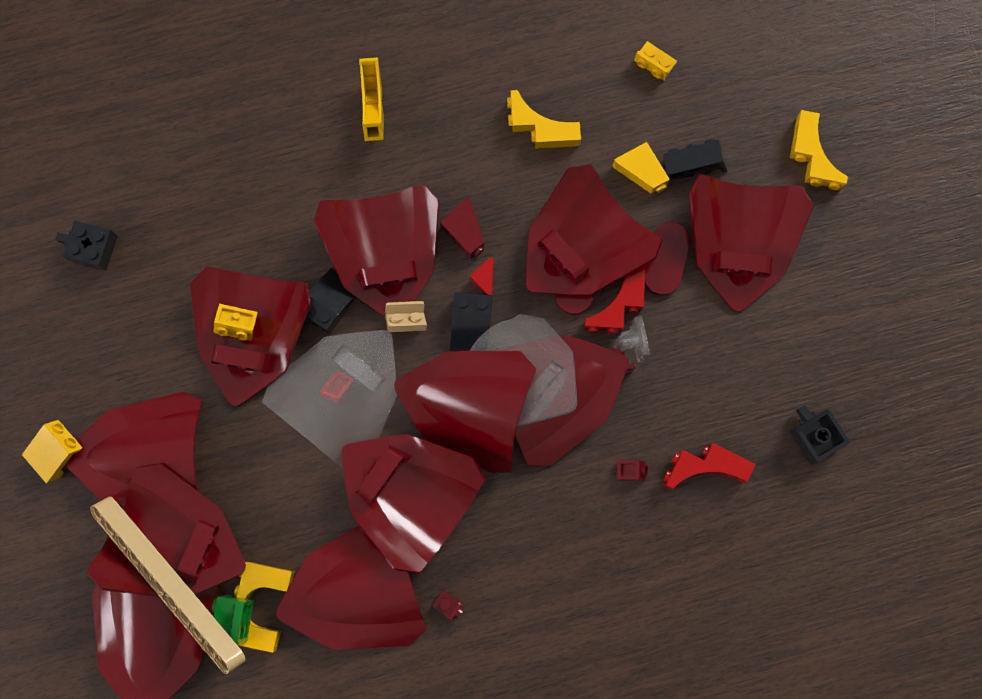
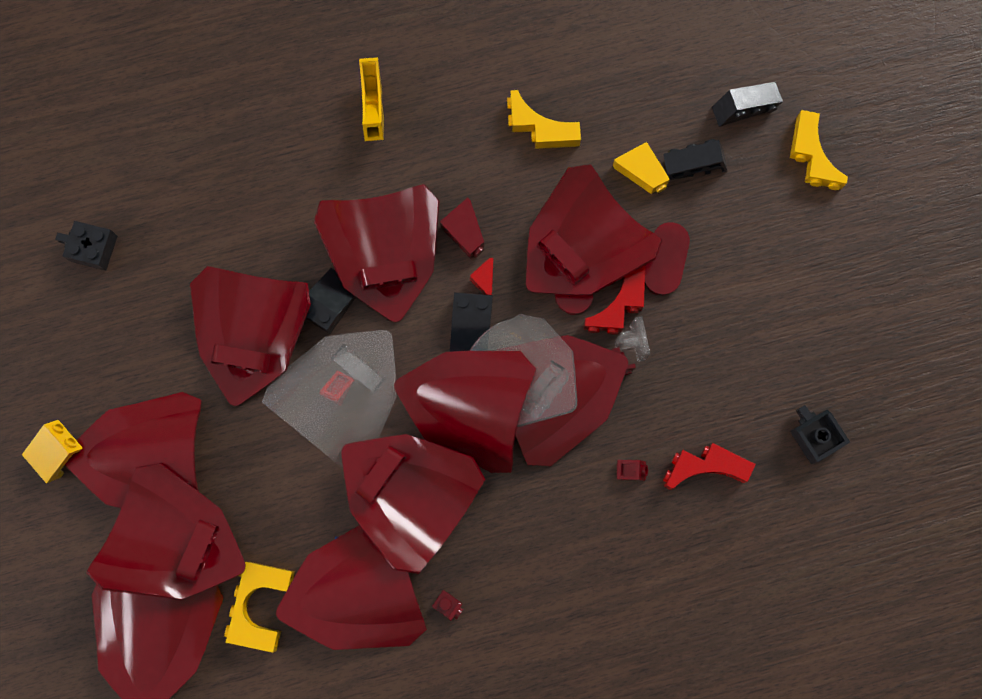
tan beam [90,497,245,674] -> none
green bracket [212,595,254,645] -> none
yellow bracket [213,304,258,341] -> none
tan bracket [385,301,427,332] -> none
yellow bracket [634,41,677,80] -> none
dark red windscreen [689,174,814,312] -> none
none -> wedge [712,82,783,127]

